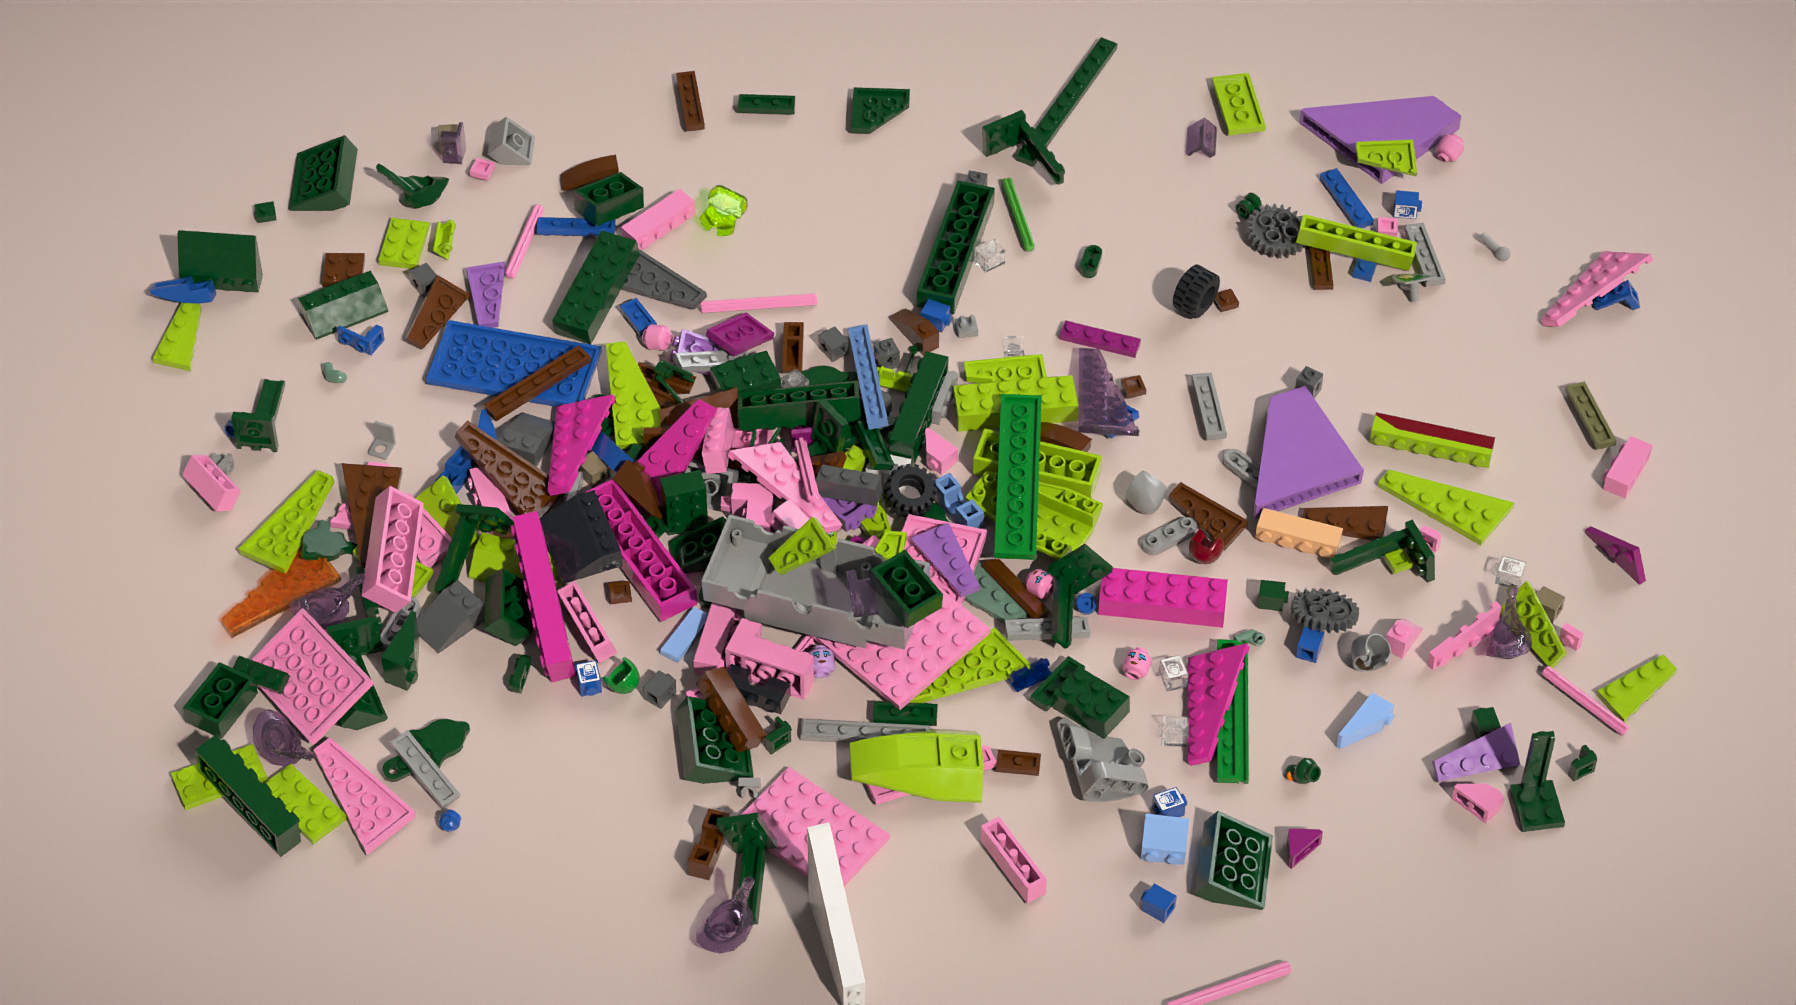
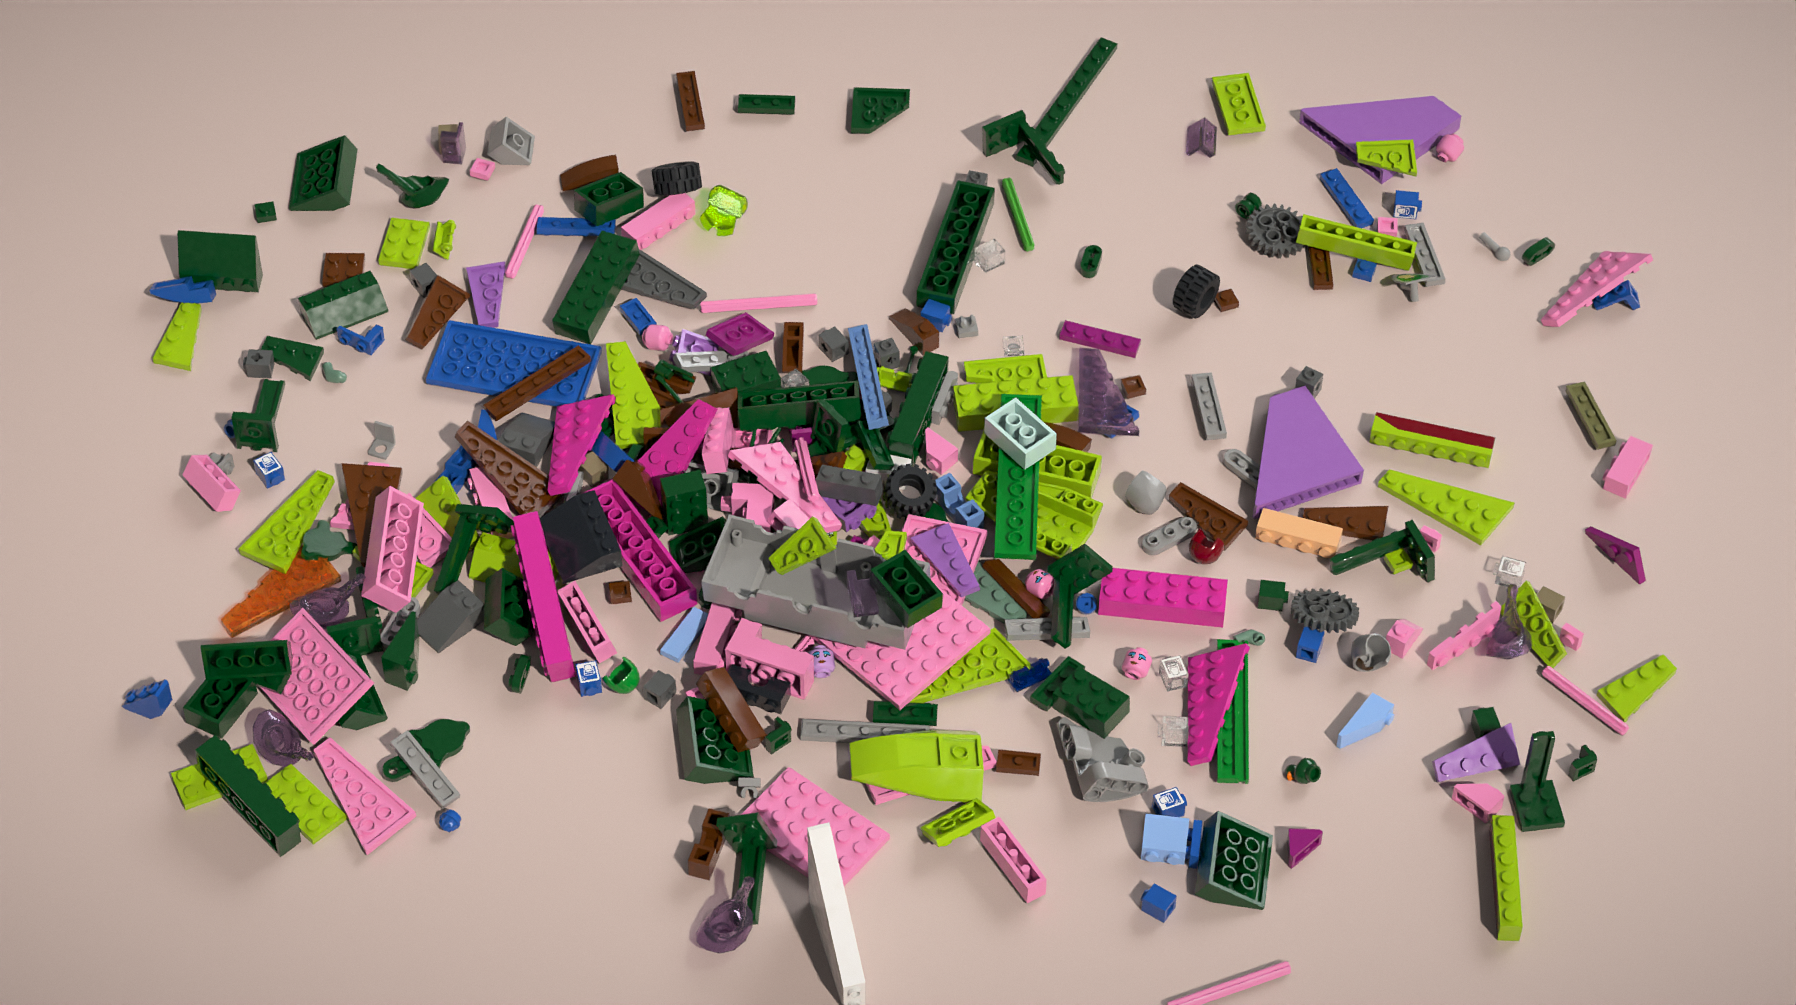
none -> blue slope [122,679,173,719]
none -> dark green slope [200,640,293,680]
none -> dark grey brick [243,349,275,379]
none -> blue brick [253,452,285,489]
none -> dark green wing [261,336,324,381]
none -> black tyre [651,161,702,195]
none -> lime plate [920,798,996,847]
none -> light aqua brick [984,398,1056,469]
none -> blue plate [1185,820,1202,869]
none -> lime brick [1489,815,1523,941]
none -> dark green beam [1522,237,1555,266]

